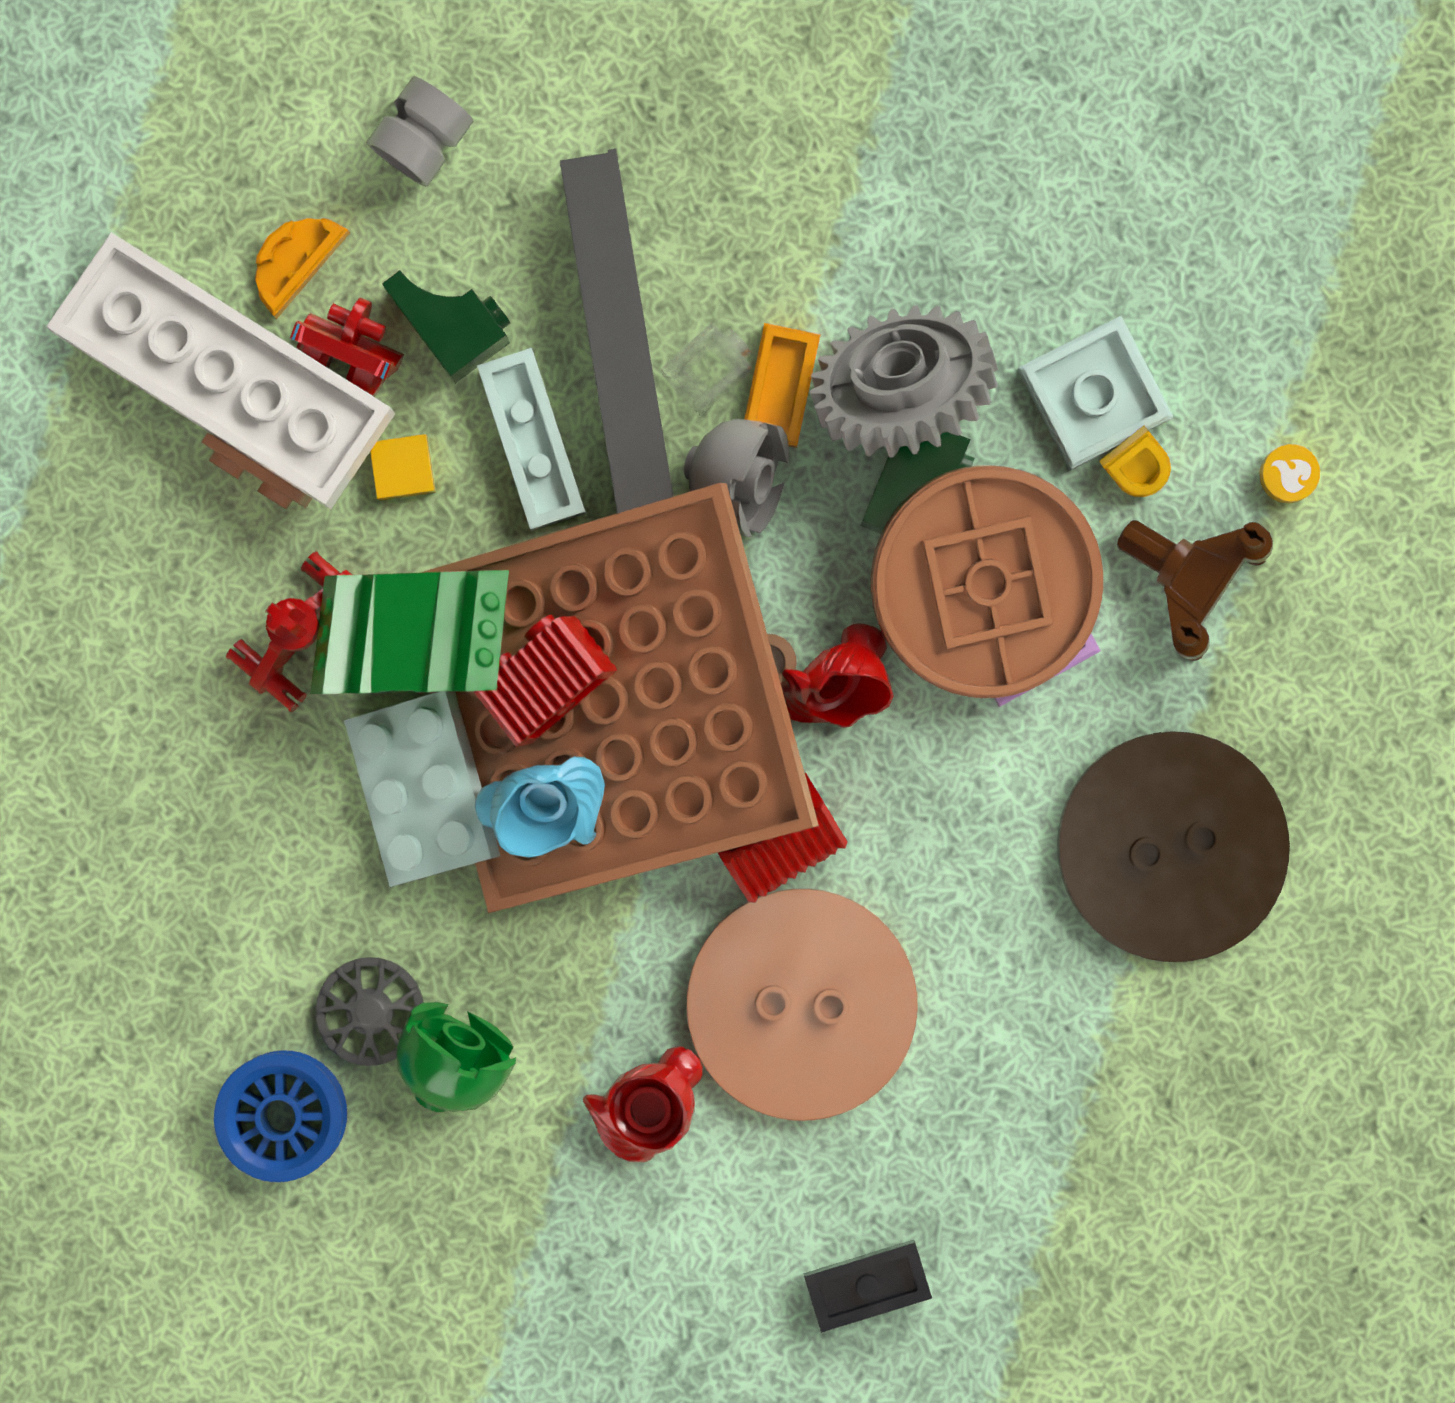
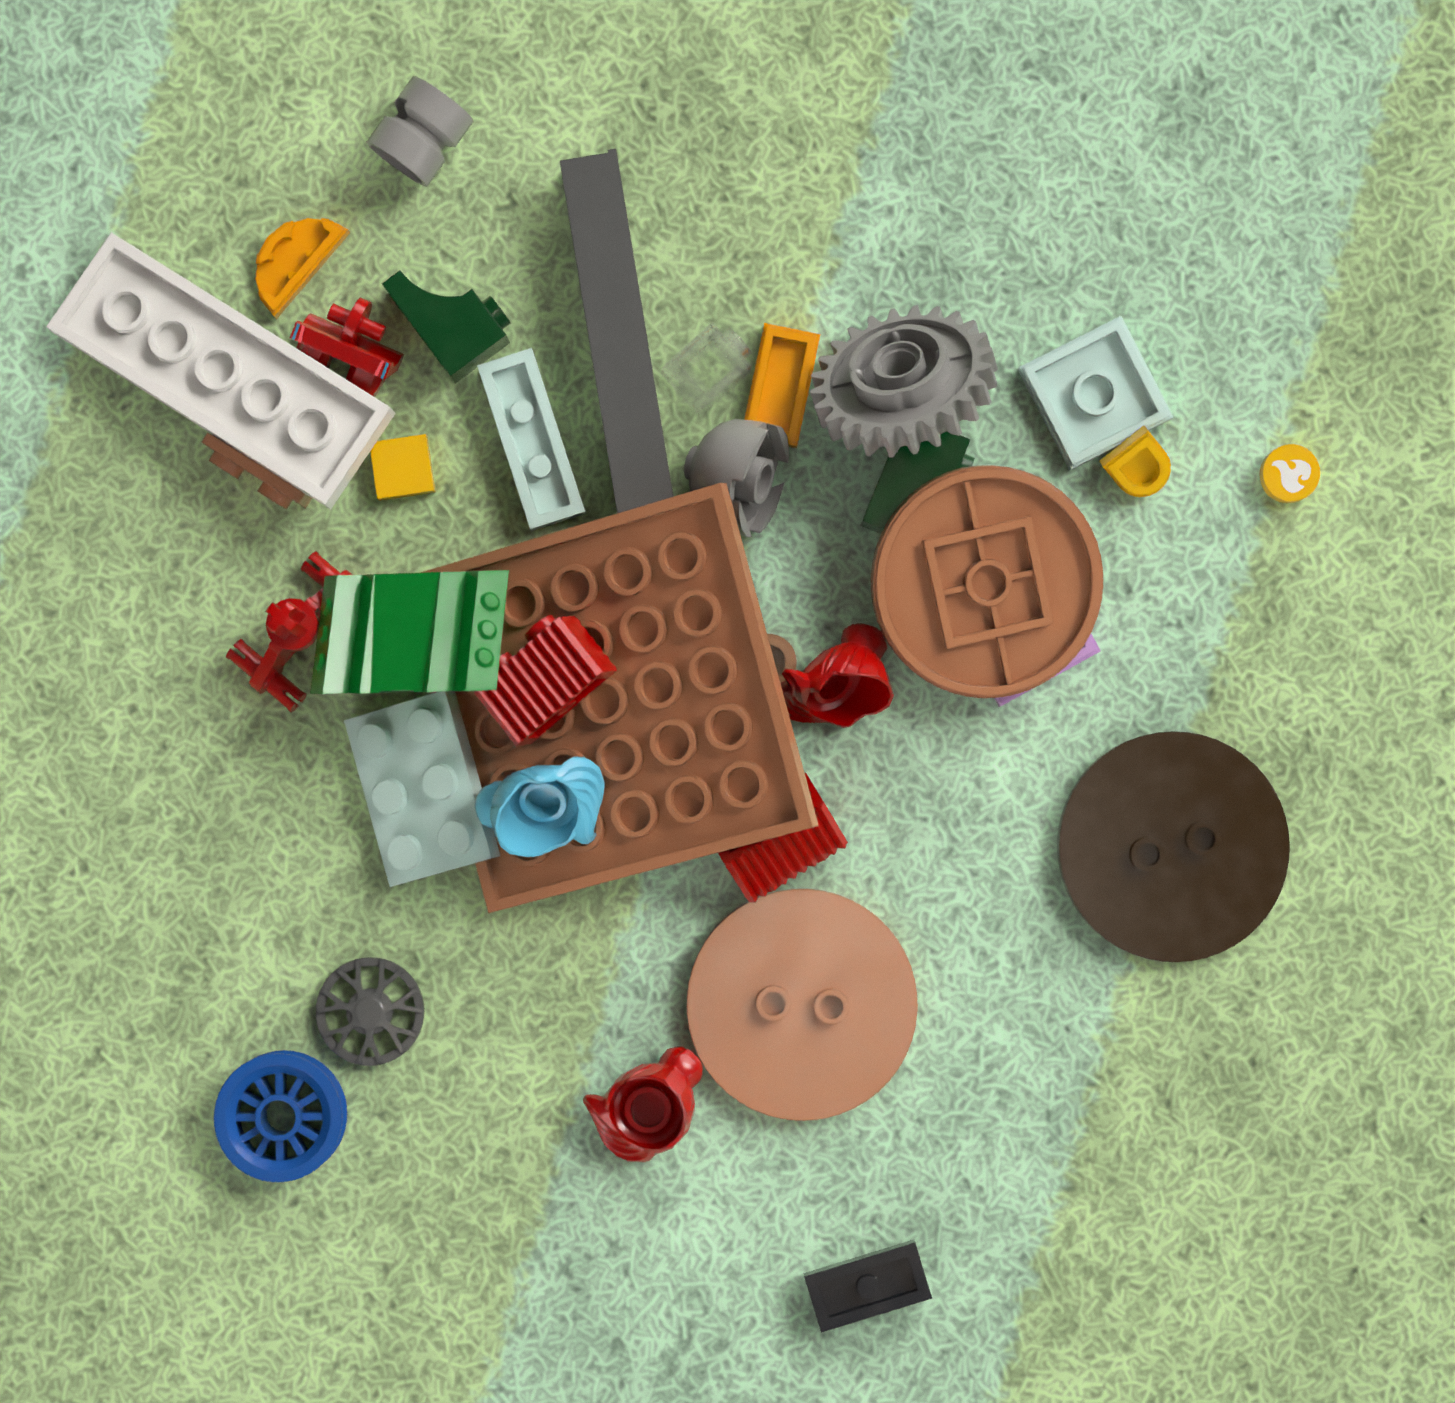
green cylinder [396,1002,516,1112] -> none
reddish brown axle [1117,520,1273,661] -> none

